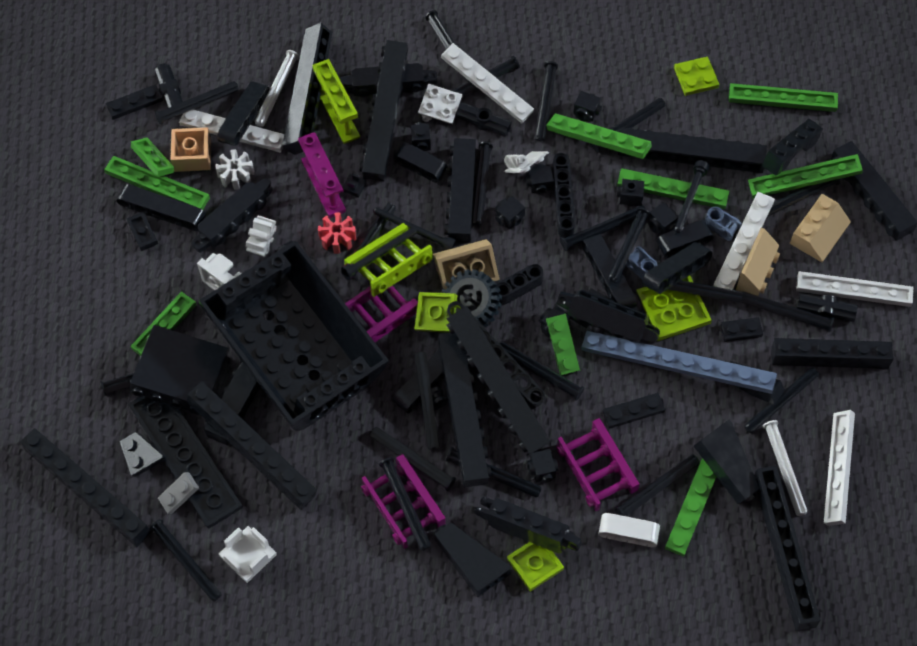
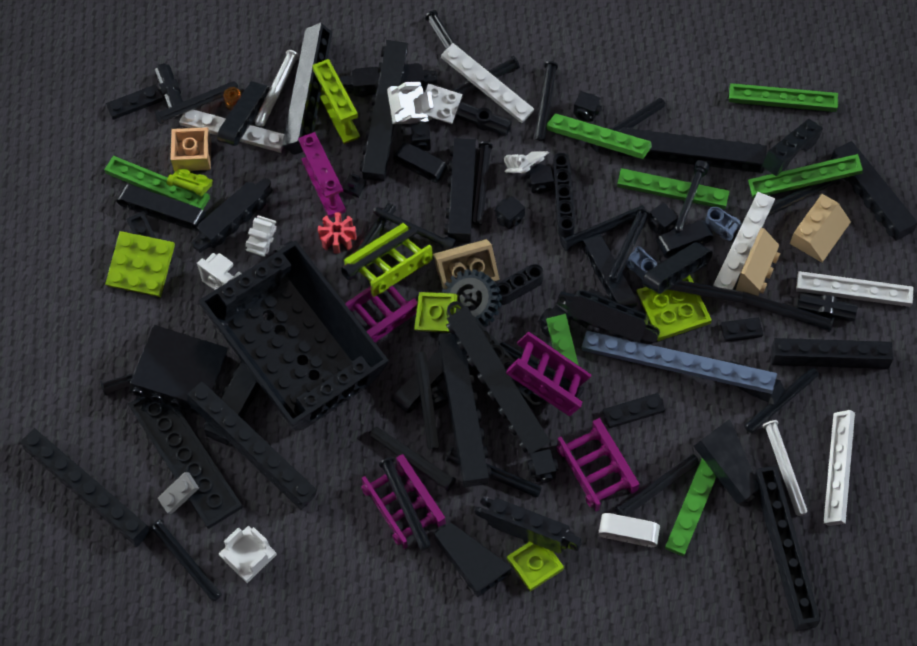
wing [119,432,167,477] -> none
bright green plate [131,138,174,177] -> none
bright green plate [131,292,197,356] -> none
white gear [216,149,254,190] -> none
black brick [617,179,645,206] -> none
lime plate [674,57,720,96] -> none
none -> lime plate [105,231,175,297]
none -> lime plate [167,169,213,196]
none -> clear orange wheel [223,87,241,111]
none -> white panel [387,82,433,124]
none -> magenta fence [506,332,591,417]

